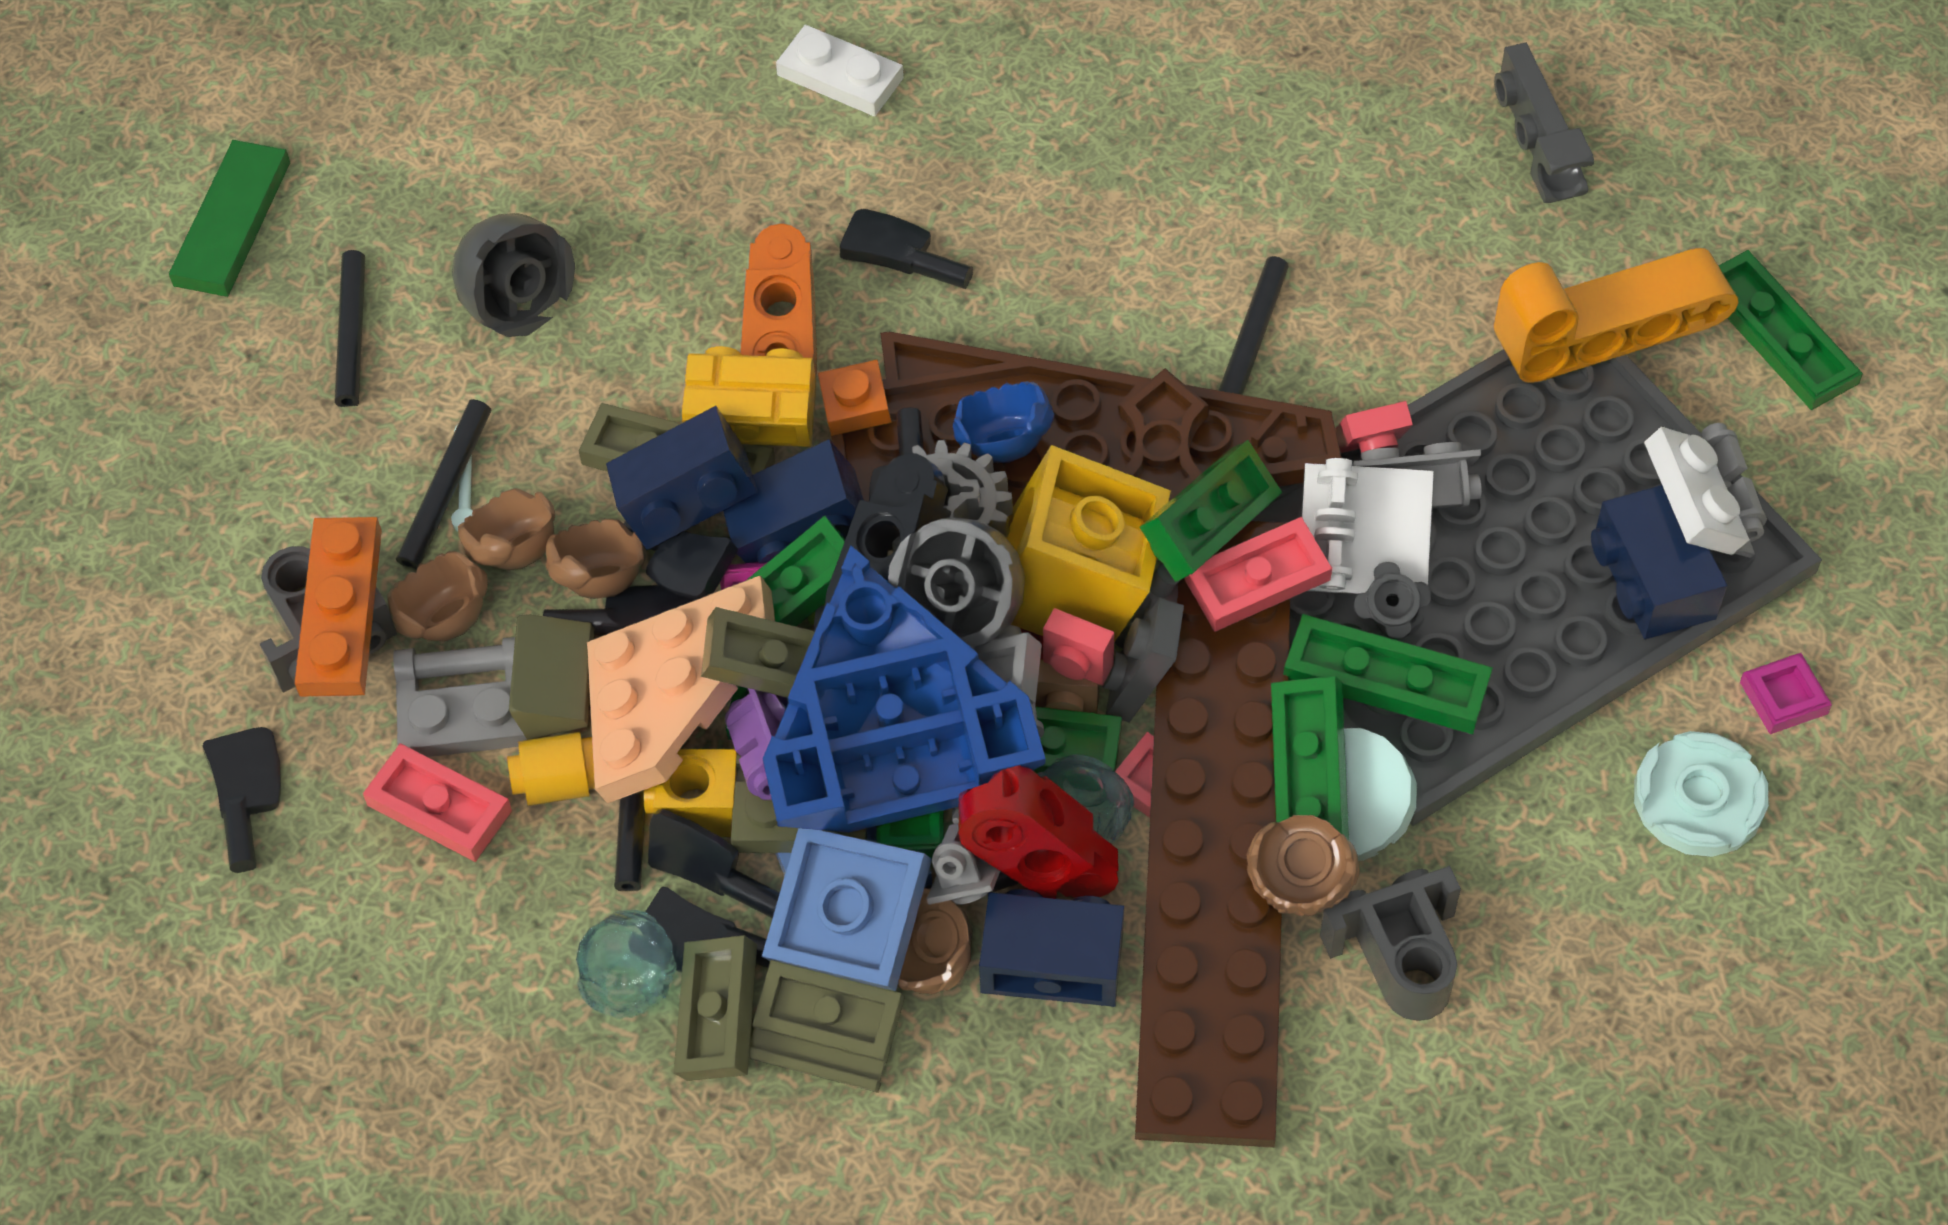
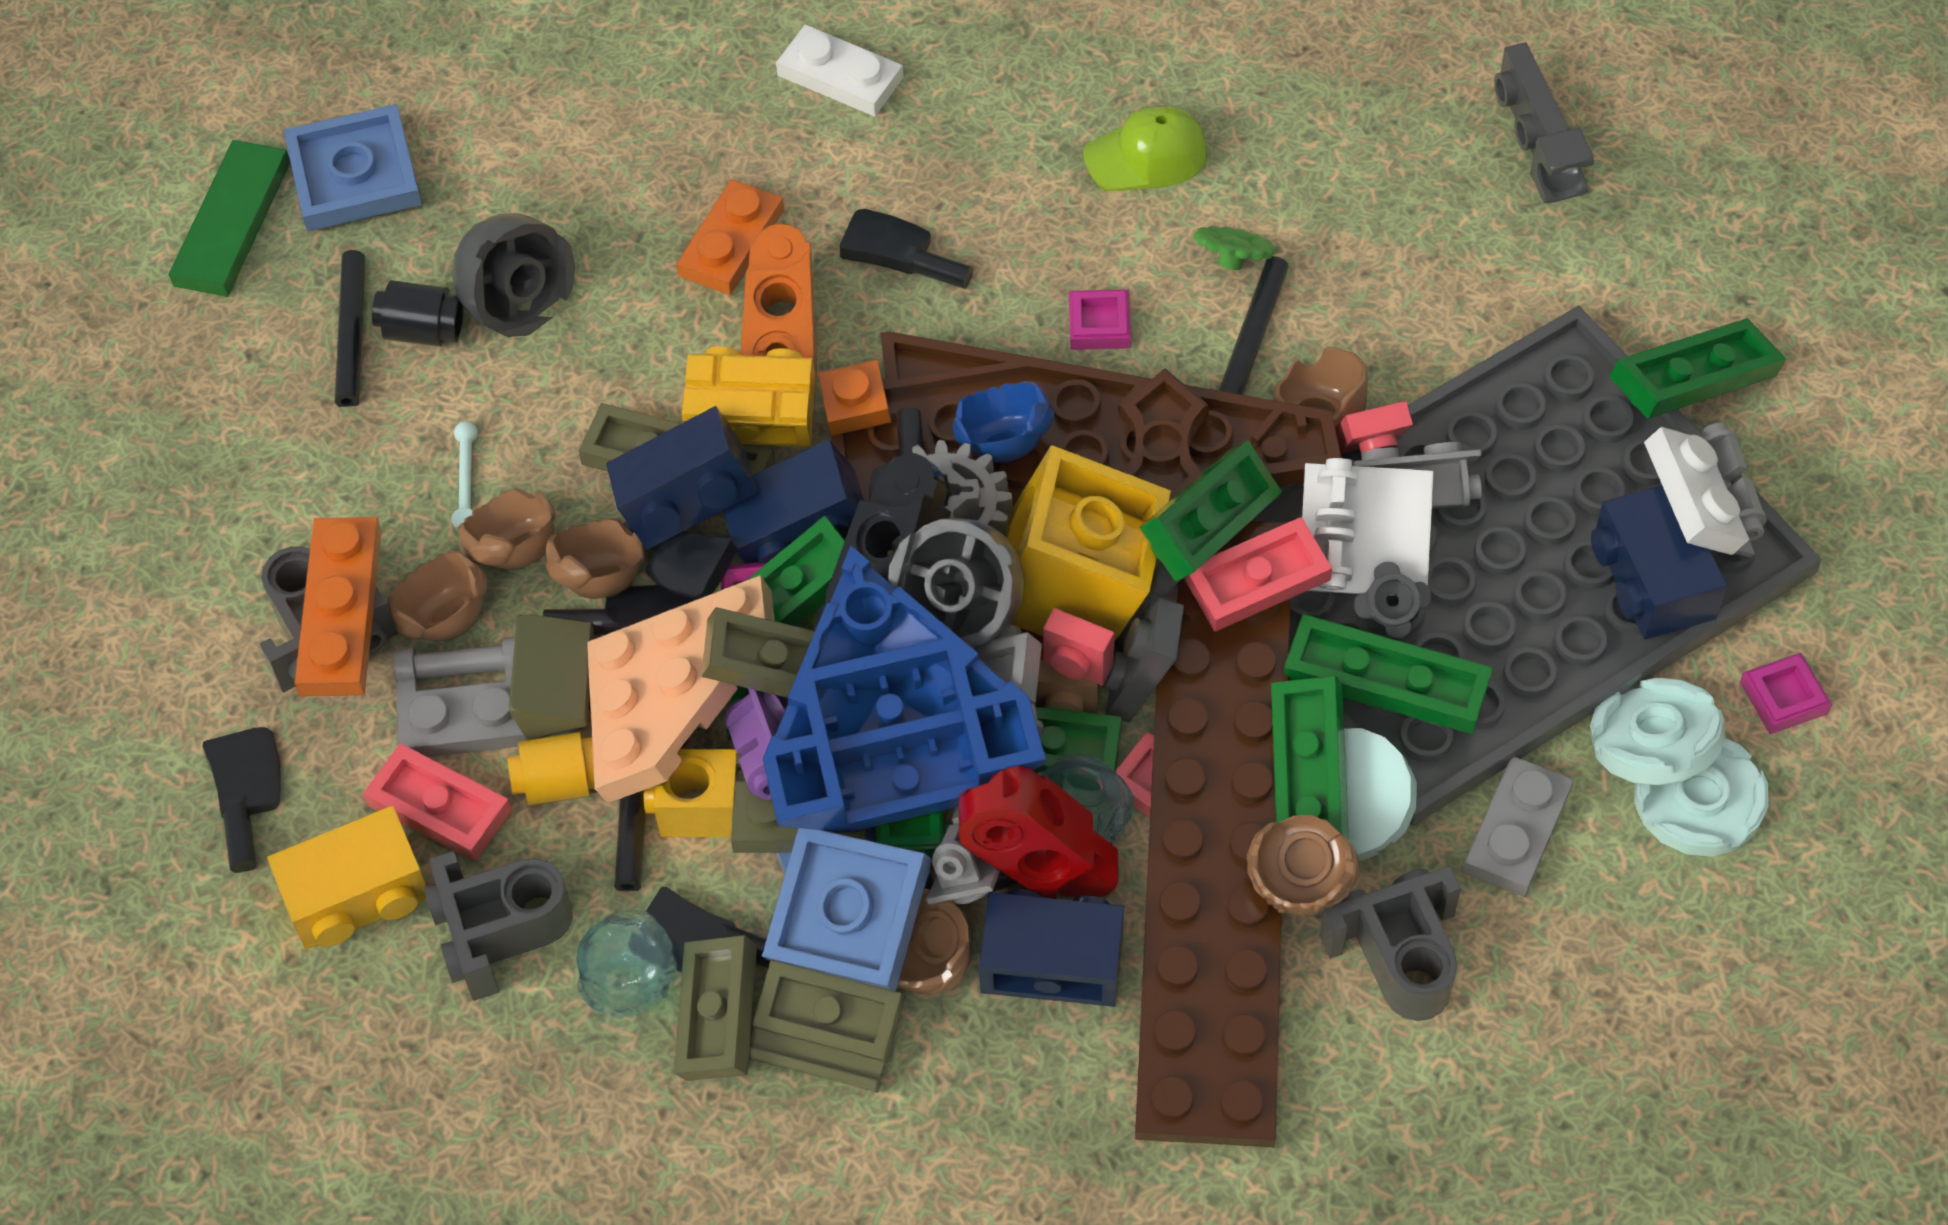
black piece [396,399,492,570] -> none
black piece [648,809,780,919] -> none
light orange beam [1494,248,1738,383] -> none
green tile [1718,250,1863,410] -> none
none -> yellow brick [267,805,427,950]
none -> medium blue plate [284,104,422,232]
none -> black brick [372,280,464,347]
none -> dark grey pin [423,851,573,1001]
none -> orange plate [676,179,784,296]
none -> dark pink tile [1069,289,1131,350]
none -> lime cap [1083,105,1207,191]
none -> bright green piece [1193,226,1276,270]
none -> medium nougat hair [1274,347,1368,428]
none -> light grey plate [1462,757,1574,897]
none -> light aqua tile [1590,678,1725,785]
none -> green plate [1609,318,1787,419]

